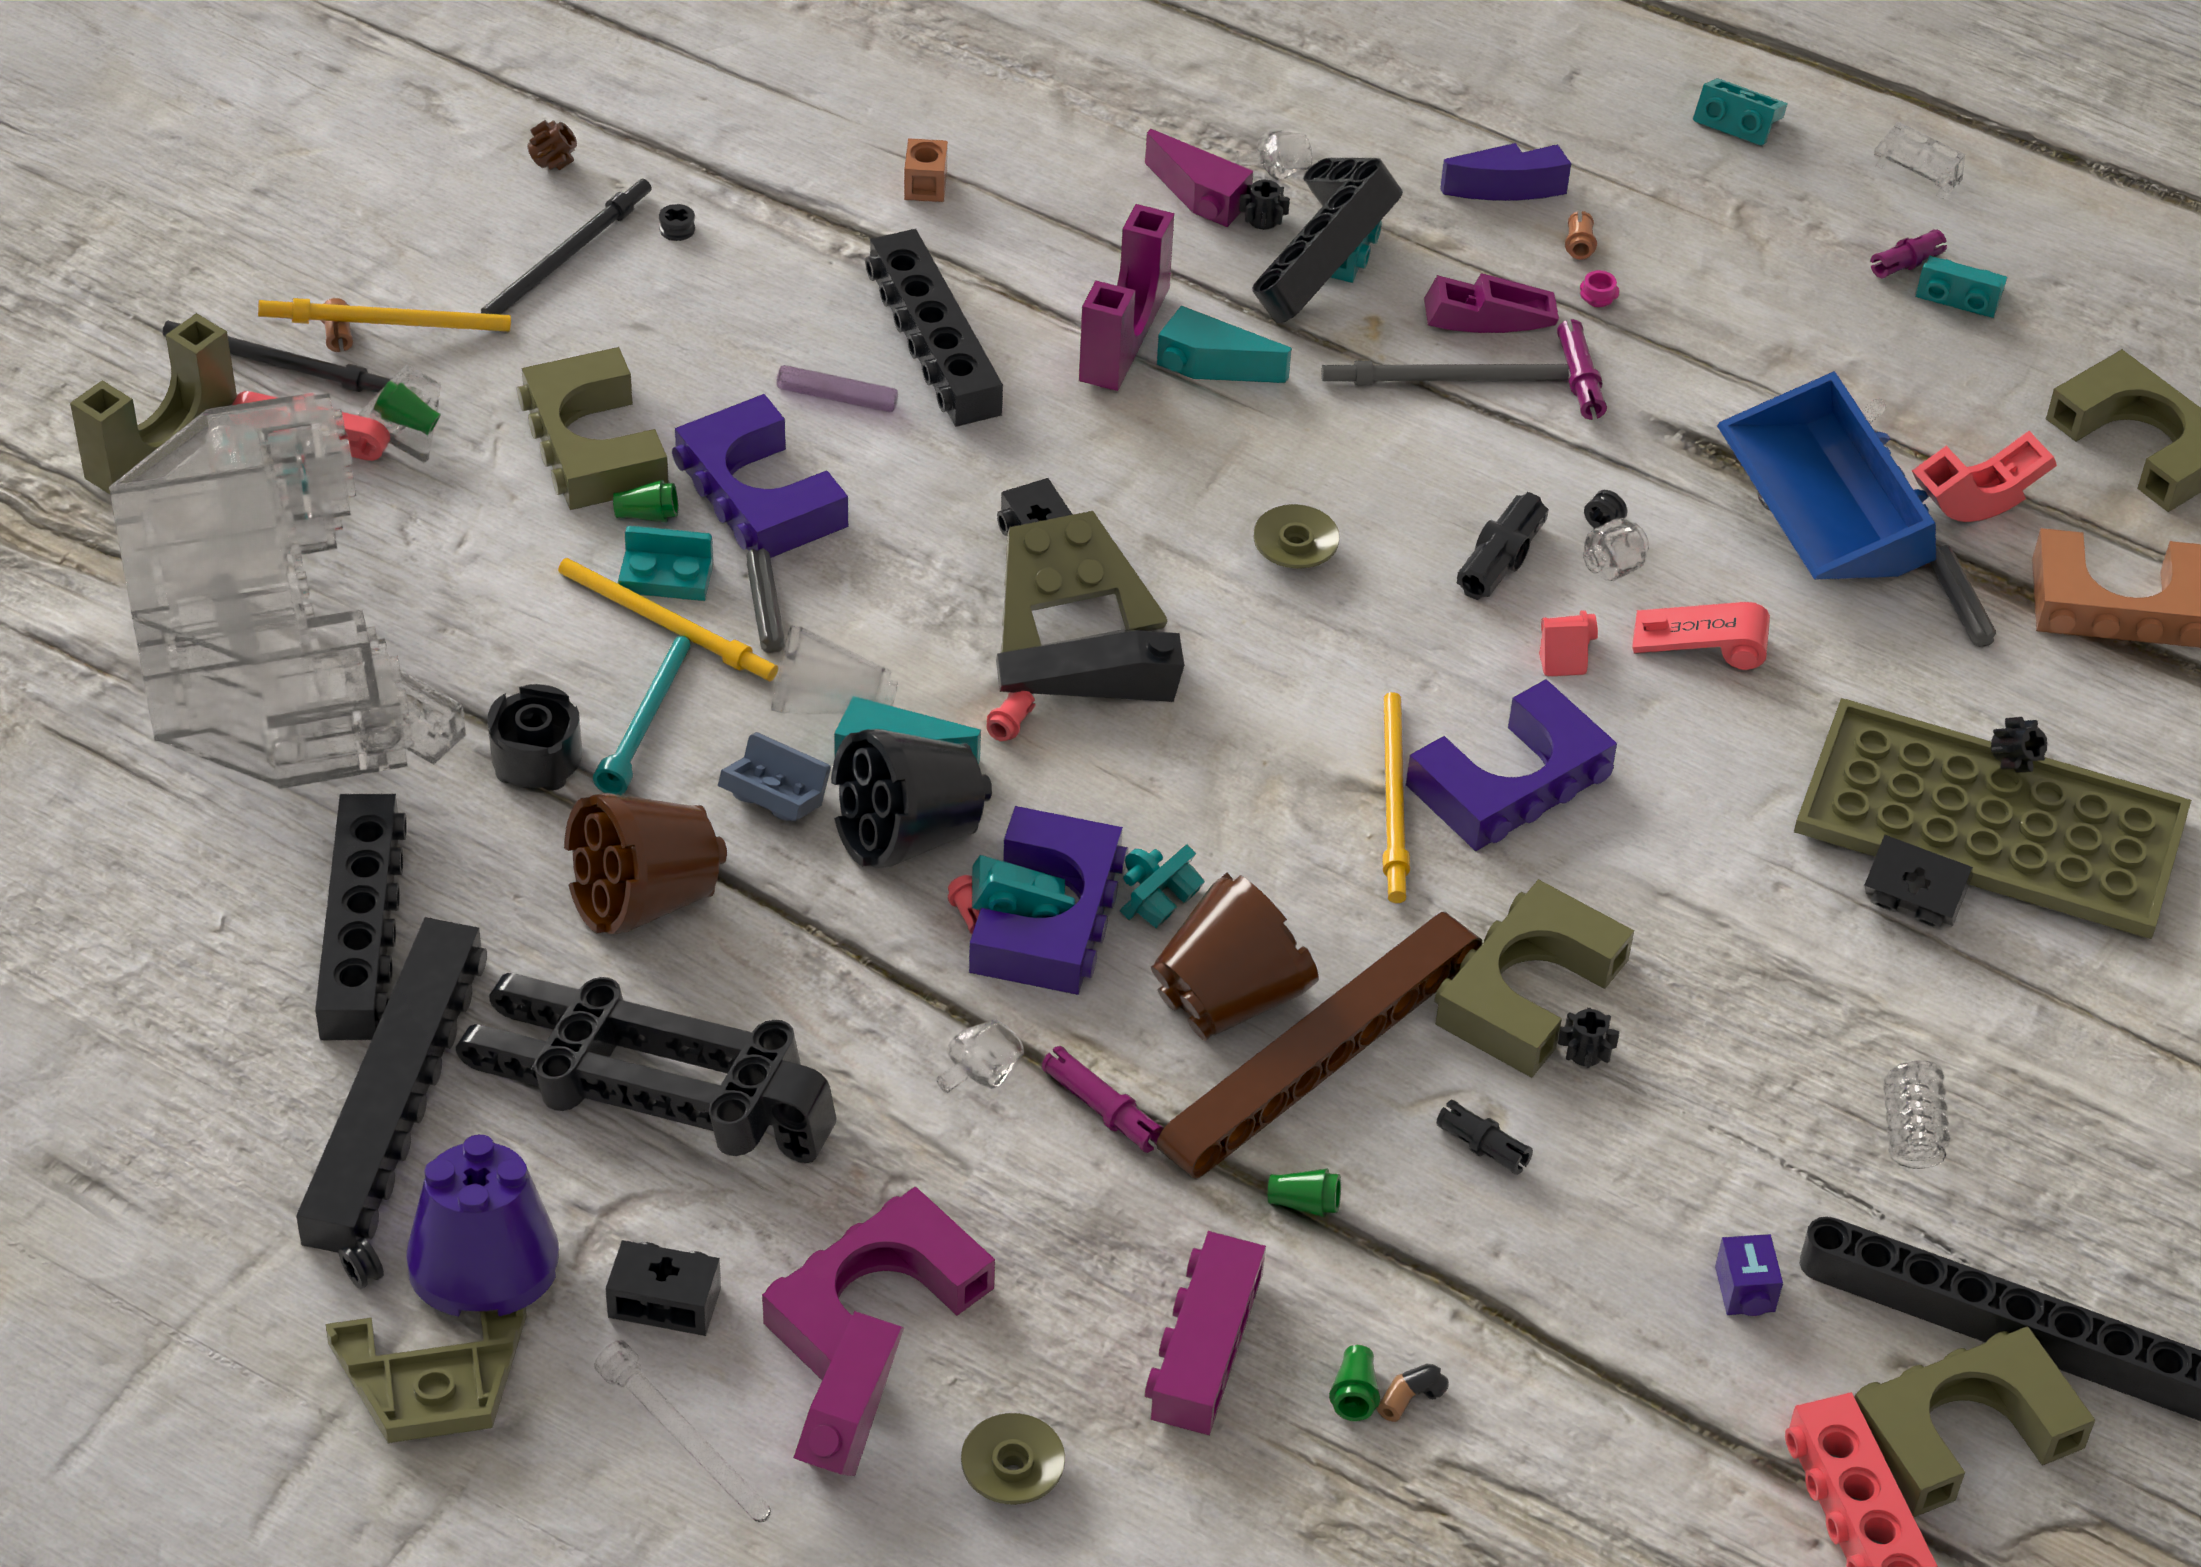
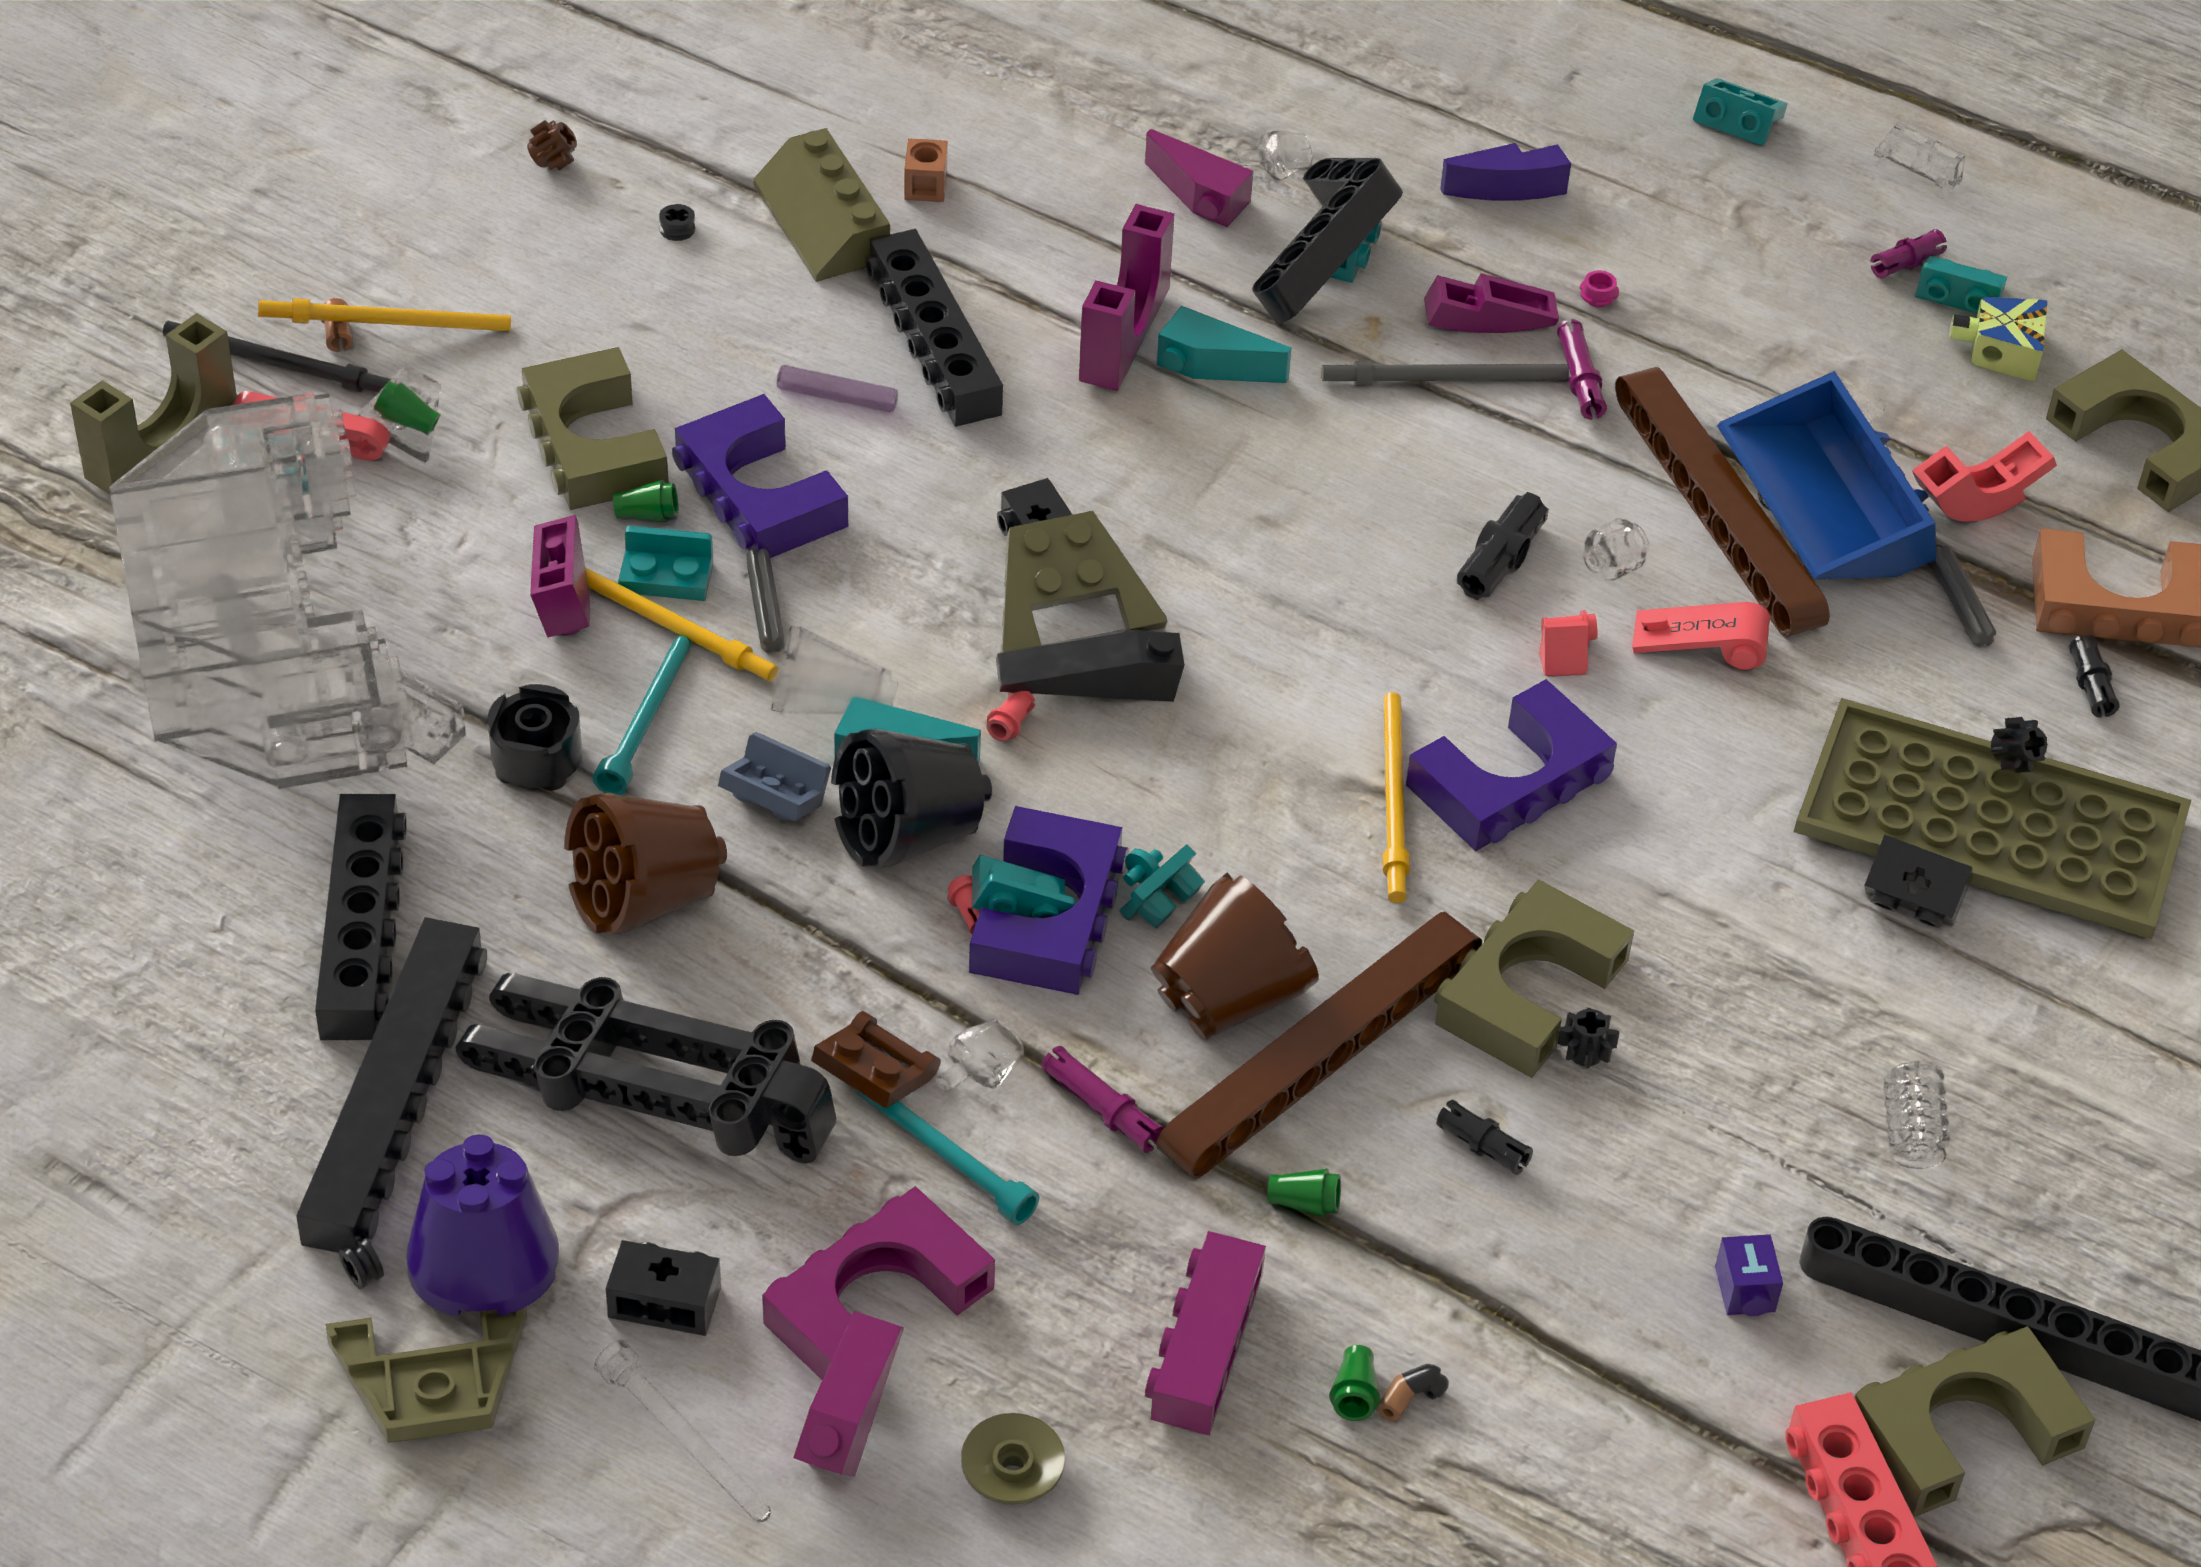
black bar [481,178,652,315] -> none
black gear [1239,179,1290,230] -> none
olive dish [1253,504,1340,569] -> none
nougat pin [1565,211,1597,260] -> none
black bush [1584,490,1628,533] -> none
none -> magenta slope [530,515,590,638]
none -> olive slope [754,128,890,282]
none -> reddish brown plate [811,1011,941,1109]
none -> teal piece [856,1090,1040,1225]
none -> reddish brown beam [1615,367,1830,637]
none -> yellowish green torso [1949,297,2047,382]
none -> black pin [2069,635,2120,718]

